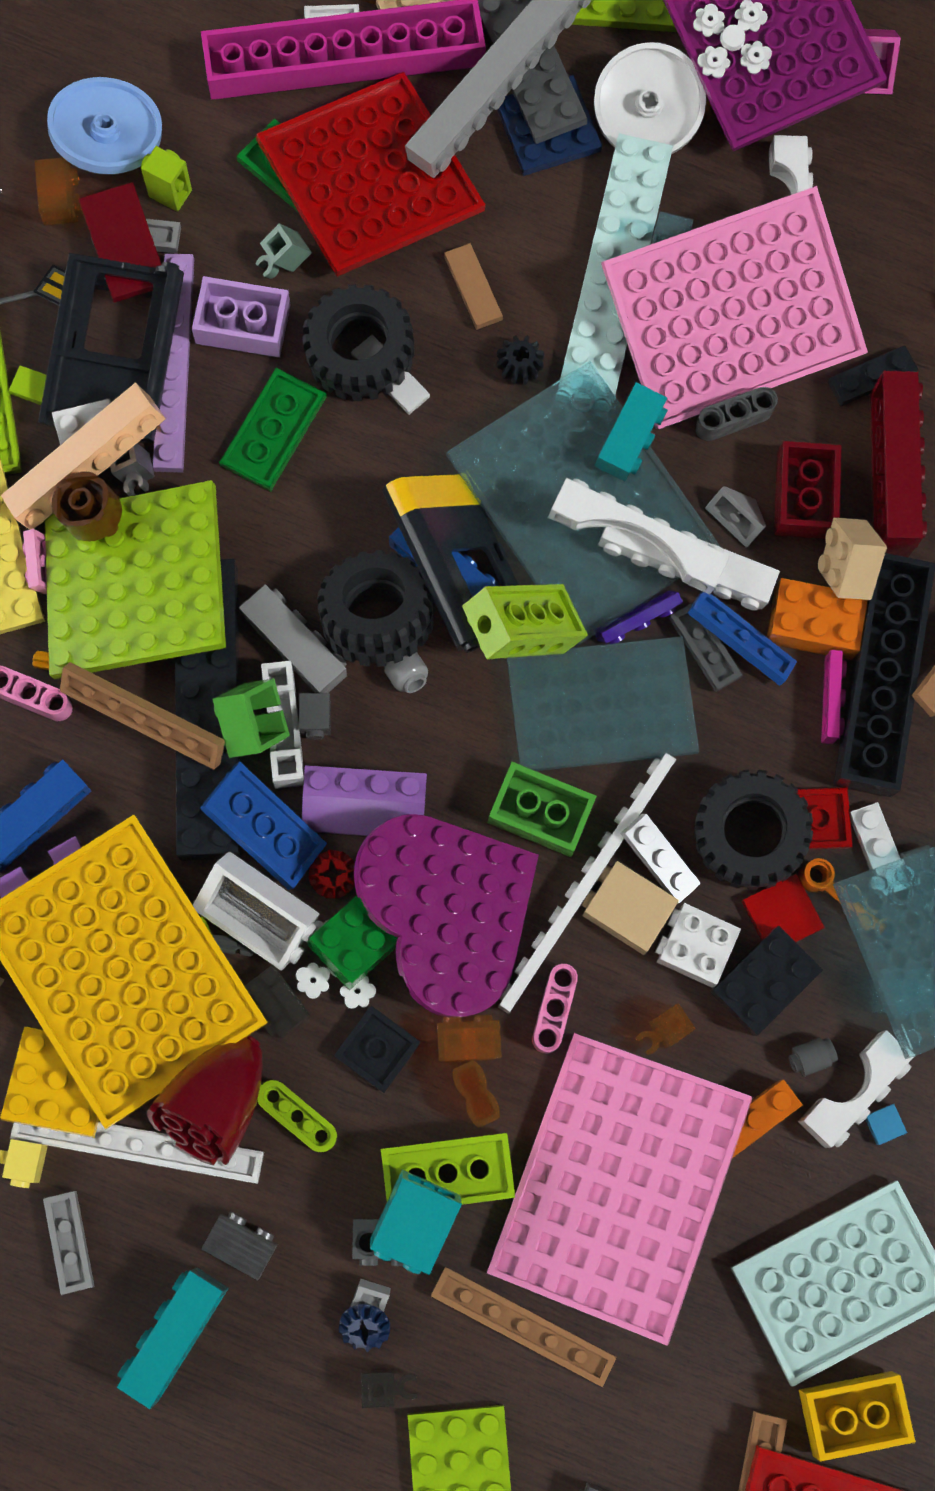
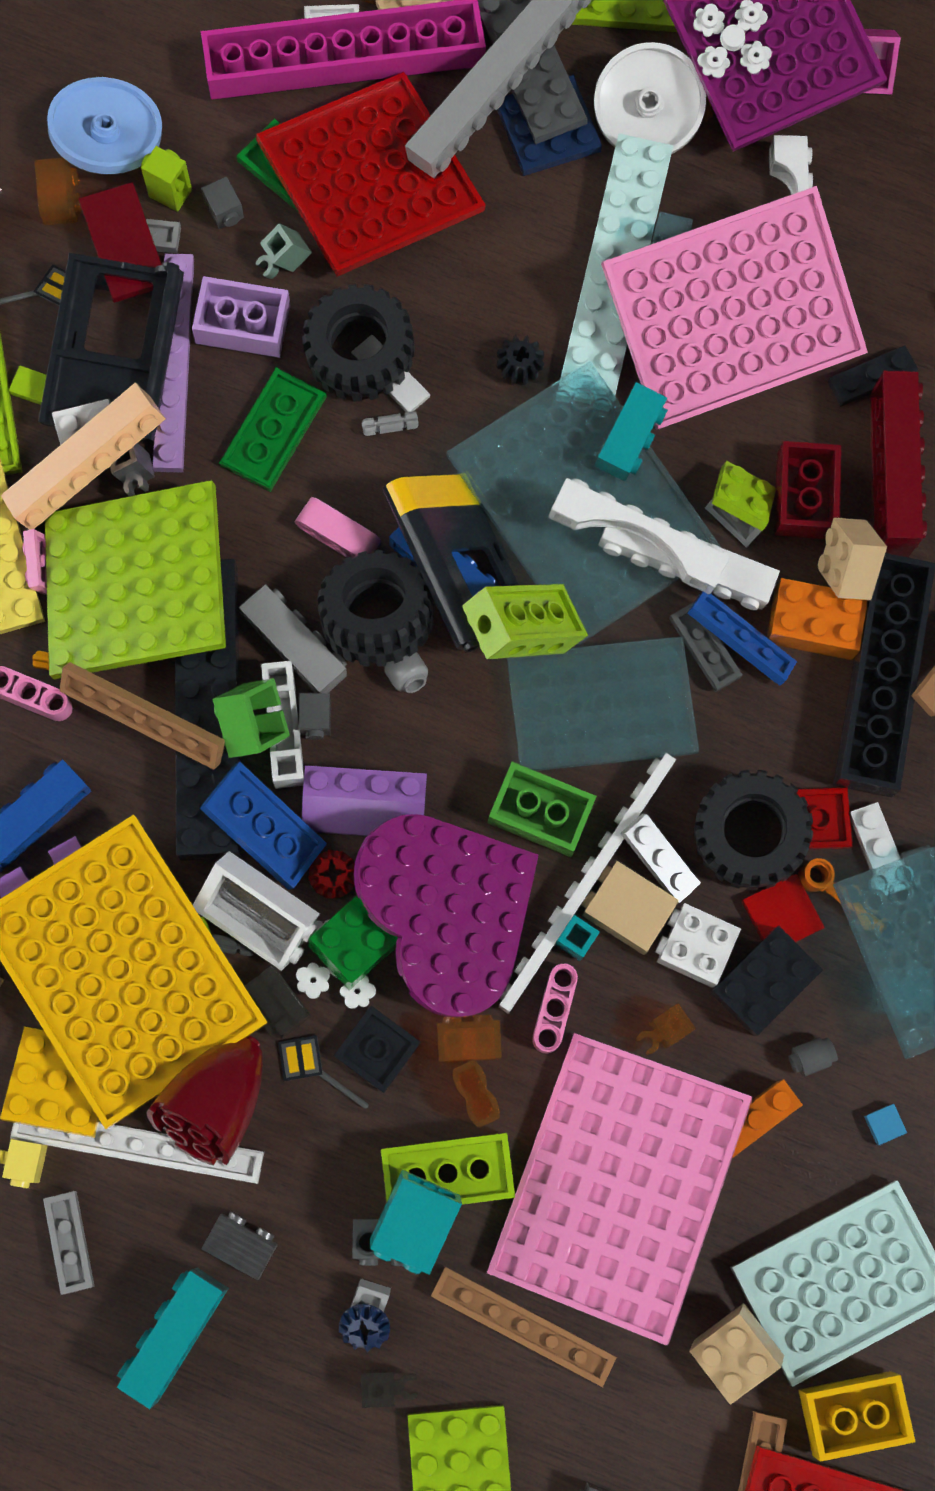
reddish brown brick [52,471,122,542] -> none
lime plate [258,1080,337,1152] -> none
medium nougat tile [444,243,503,330] -> none
dark purple plate [593,590,683,645] -> none
dark grey beam [695,387,778,441] -> none
white arch [798,1030,914,1148] -> none
dark pink plate [821,650,847,744] -> none
none -> dark grey brick [201,176,244,229]
none -> piece [278,1035,369,1109]
none -> bright pink beam [294,497,382,558]
none -> light grey axle [362,411,418,436]
none -> teal brick [555,915,600,961]
none -> tan brick [689,1303,784,1405]
none -> lime plate [711,461,776,531]

